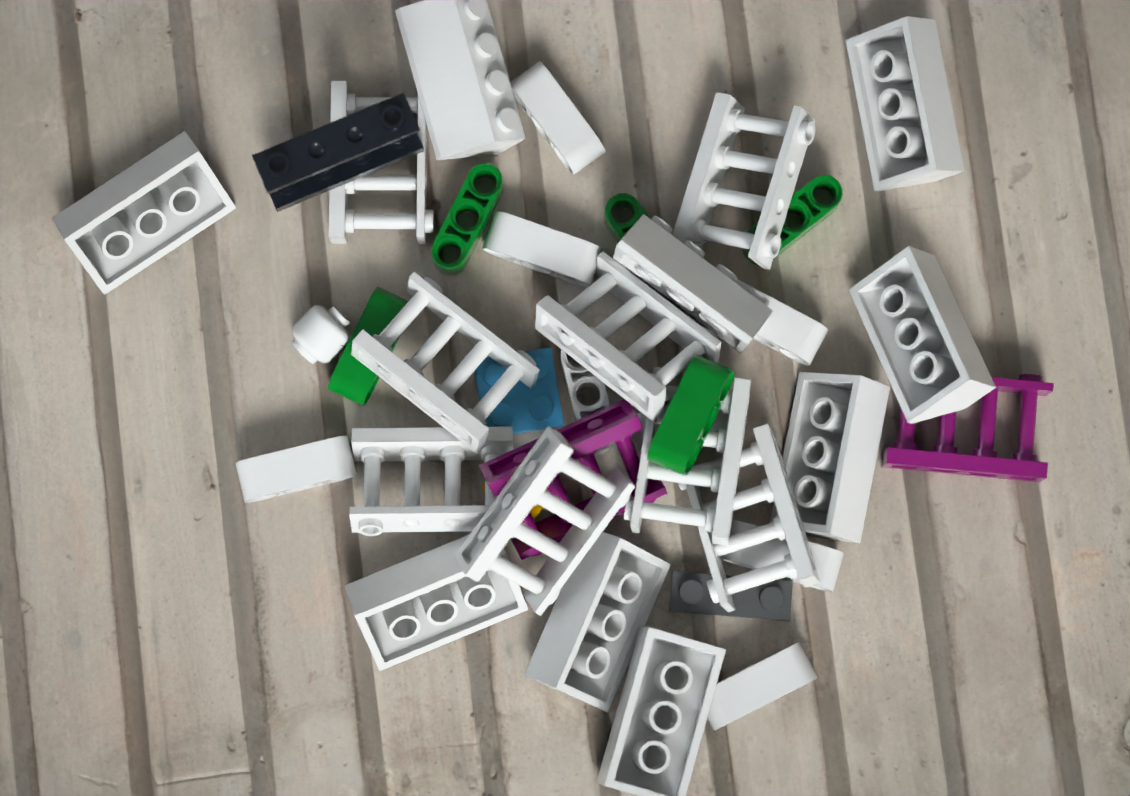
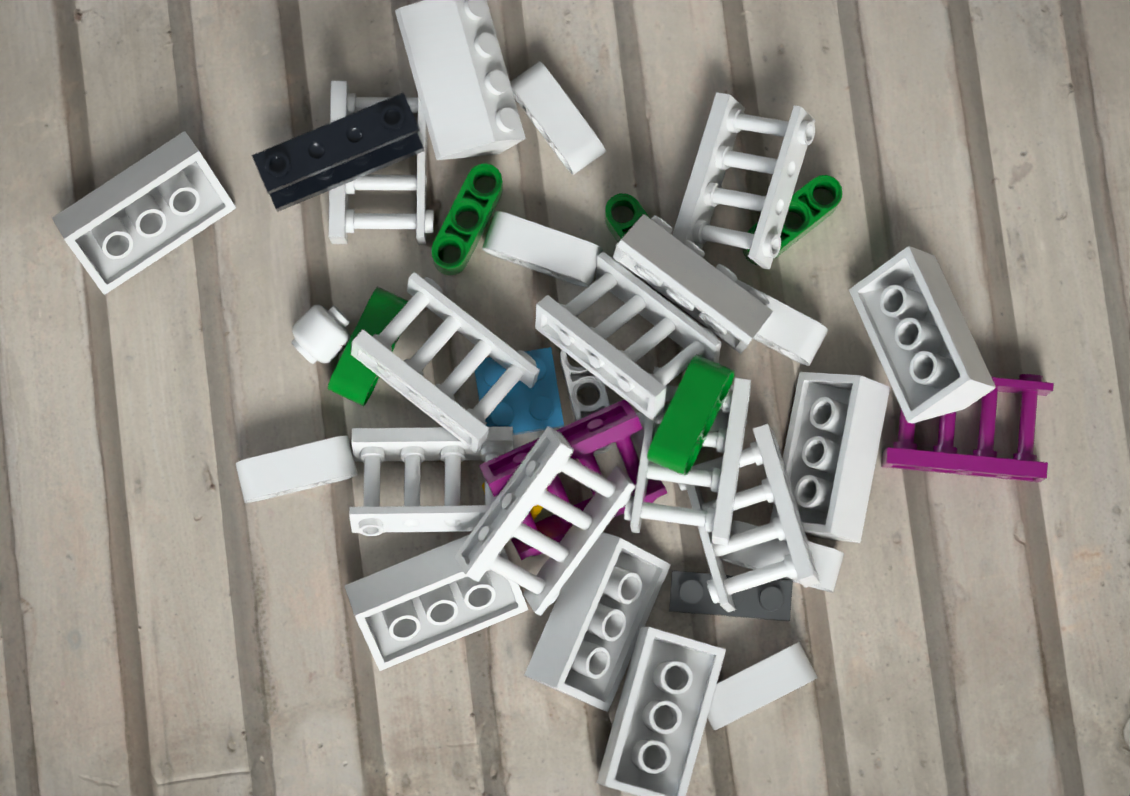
white slope [846,16,965,191] -> none

